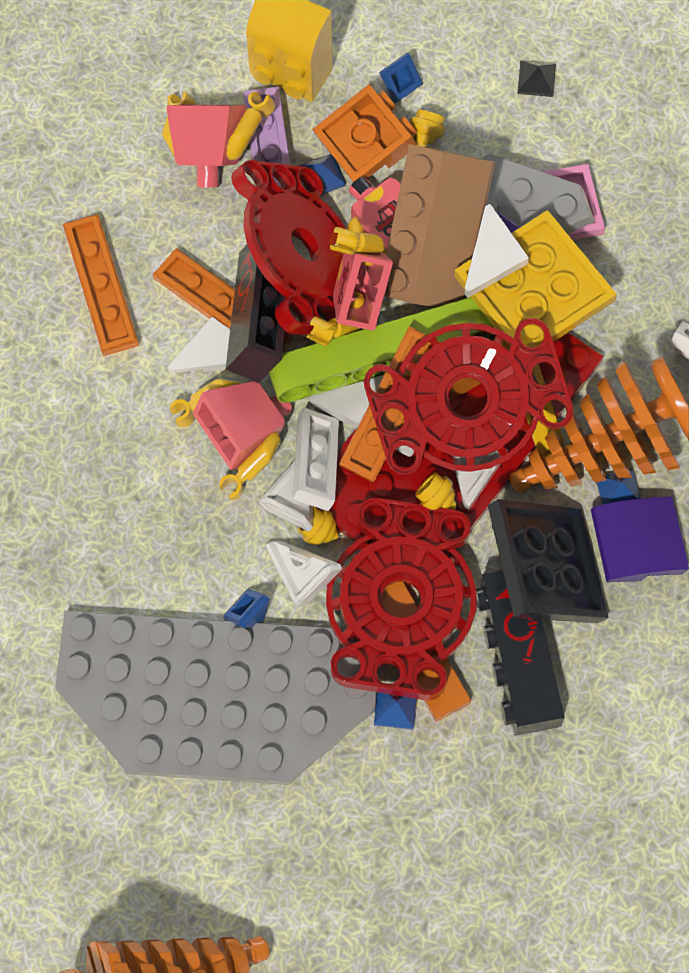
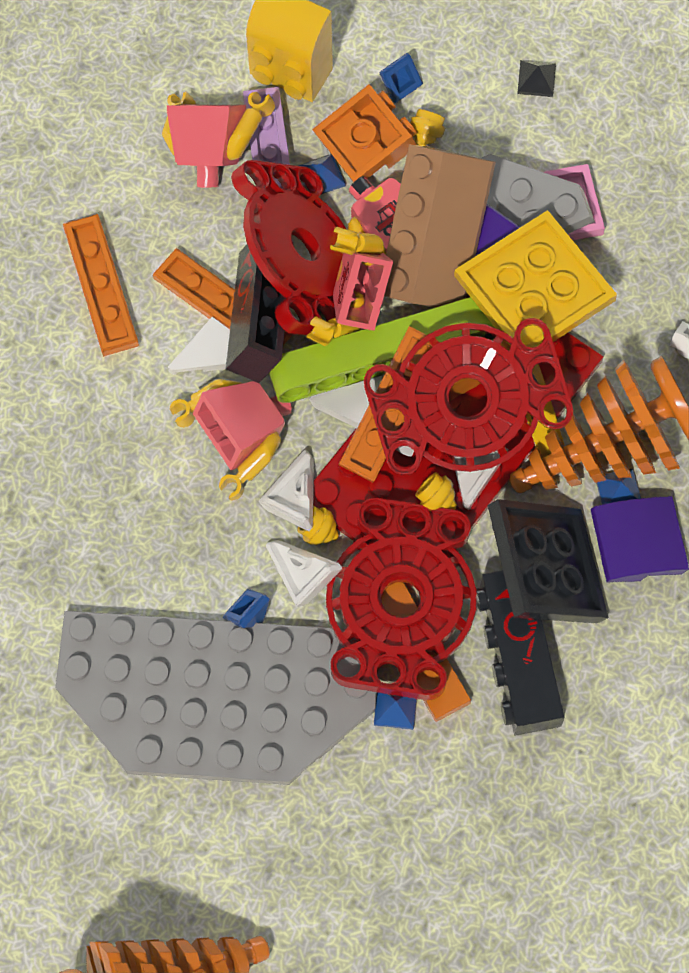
white plate [292,408,339,511] -> none
white tile [465,204,529,298] -> none

